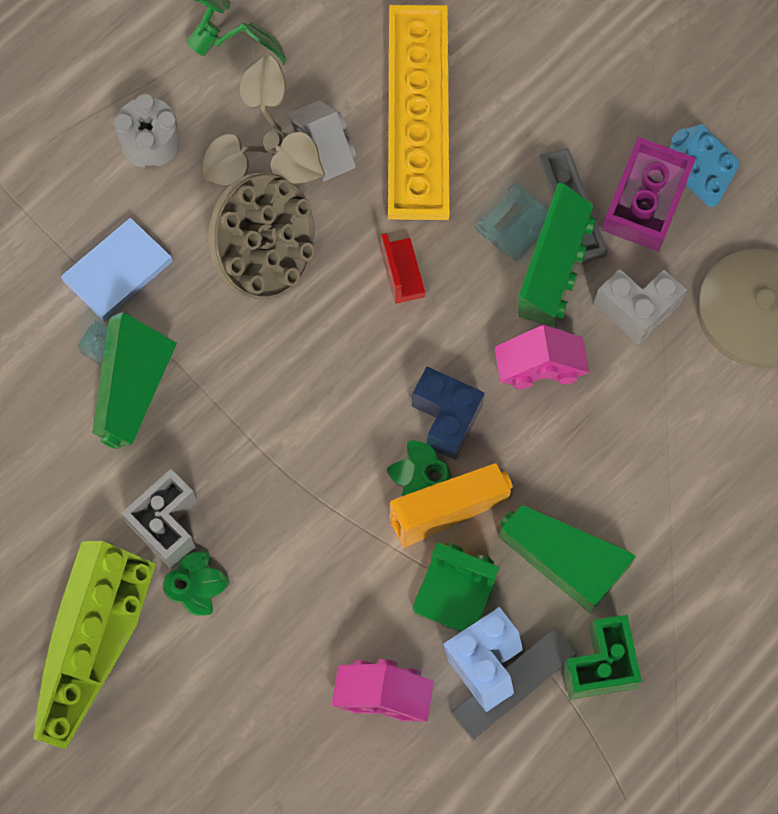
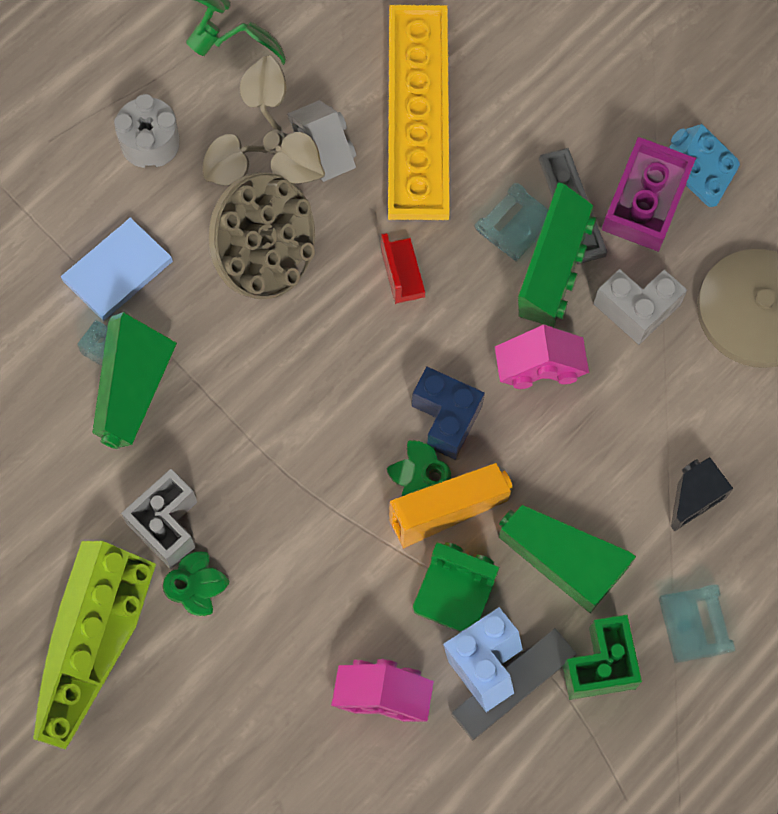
none -> clear light blue plate [659,585,735,663]
none -> black slope [671,457,733,532]

